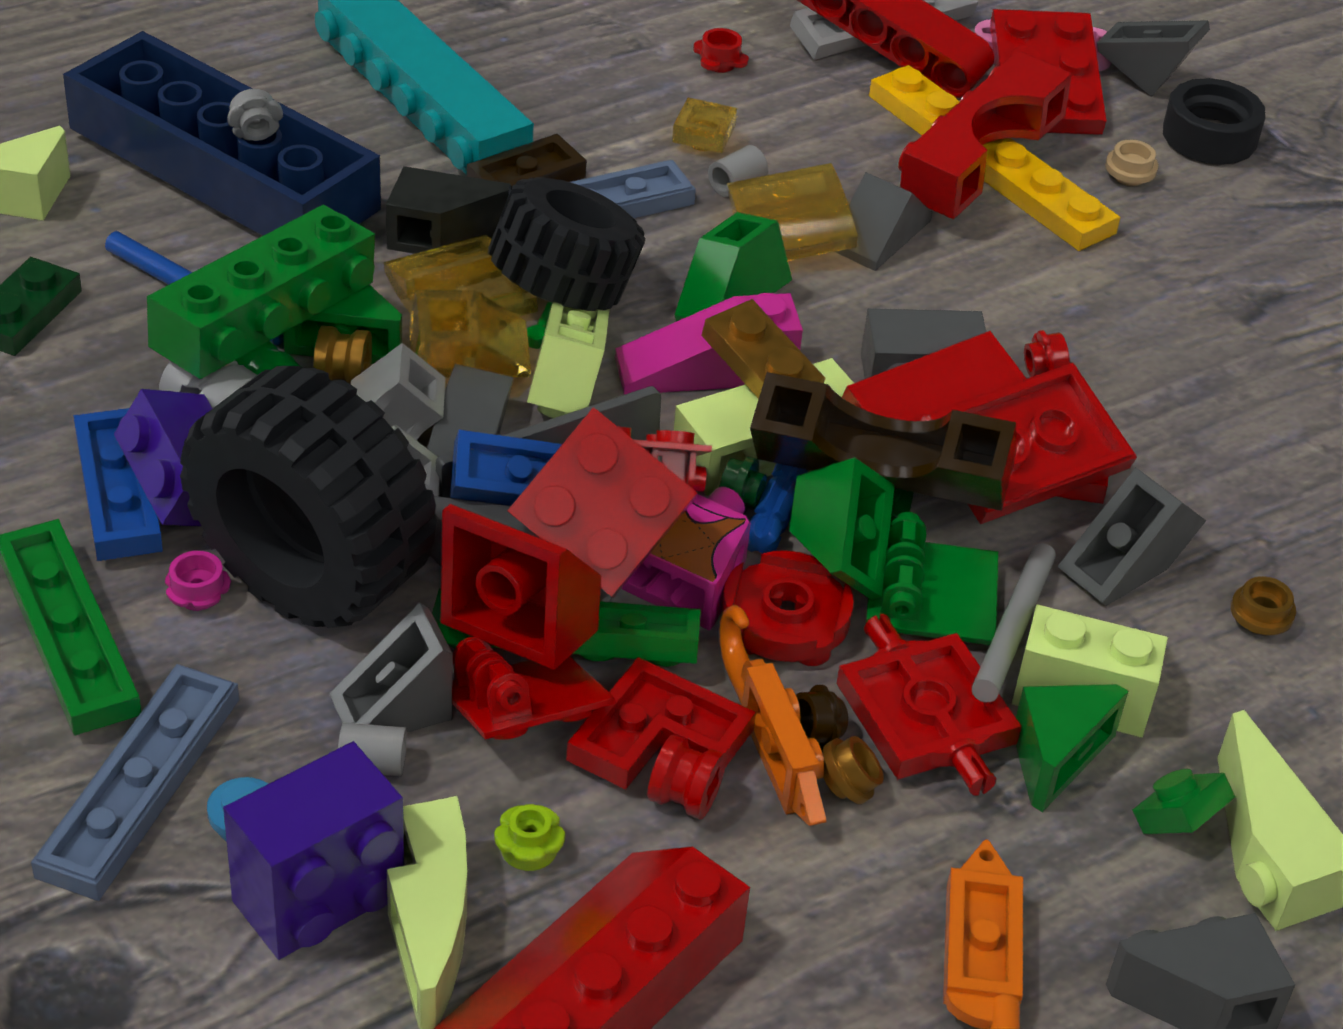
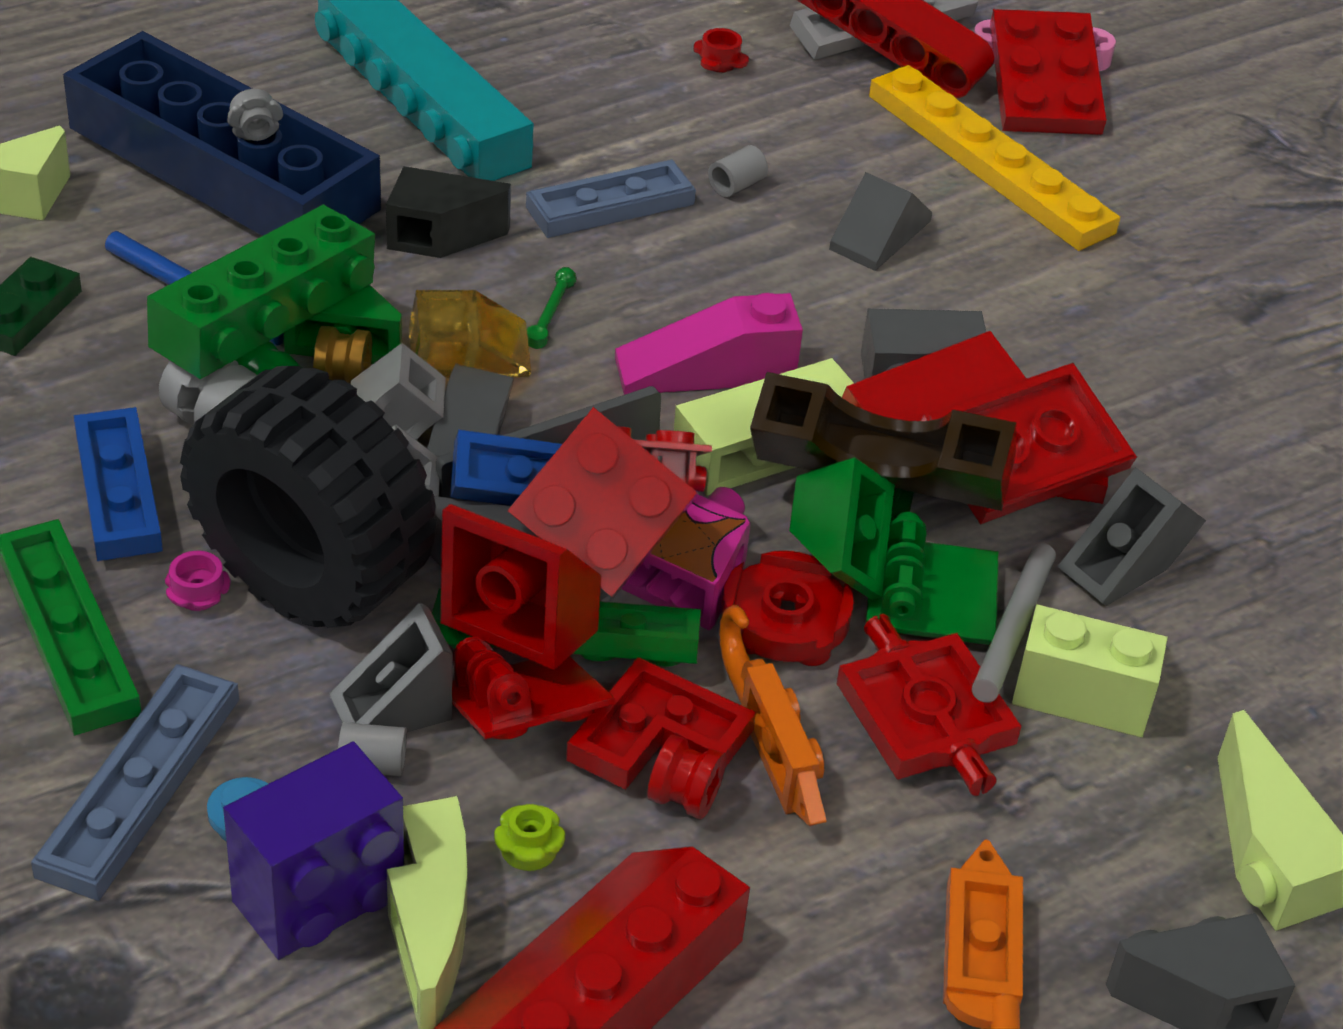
dark purple brick [114,389,213,526] -> none
clear yellow slope [383,235,538,341] -> none
dark brown plate [467,133,587,189] -> none
black tyre [488,177,646,311] -> none
yellowish green slope [527,302,610,418] -> none
clear yellow plate [672,97,737,153] -> none
green slope [674,212,792,322] -> none
pearl gold plate [701,299,826,399] -> none
dark green plate [719,456,767,515] -> none
clear yellow slope [727,163,858,261] -> none
blue axle [748,463,809,554] -> none
dark brown plate [796,685,848,752] -> none
pearl gold plate [823,736,884,804] -> none
red arch [898,51,1072,220] -> none
green slope [1016,684,1129,813] -> none
red plate [1024,330,1070,377] -> none
dark grey slope [1097,20,1210,97] -> none
tan plate [1105,140,1158,186] -> none
green plate [1132,769,1235,834] -> none
black tyre [1163,78,1265,165] -> none
pearl gold plate [1231,576,1296,635] -> none

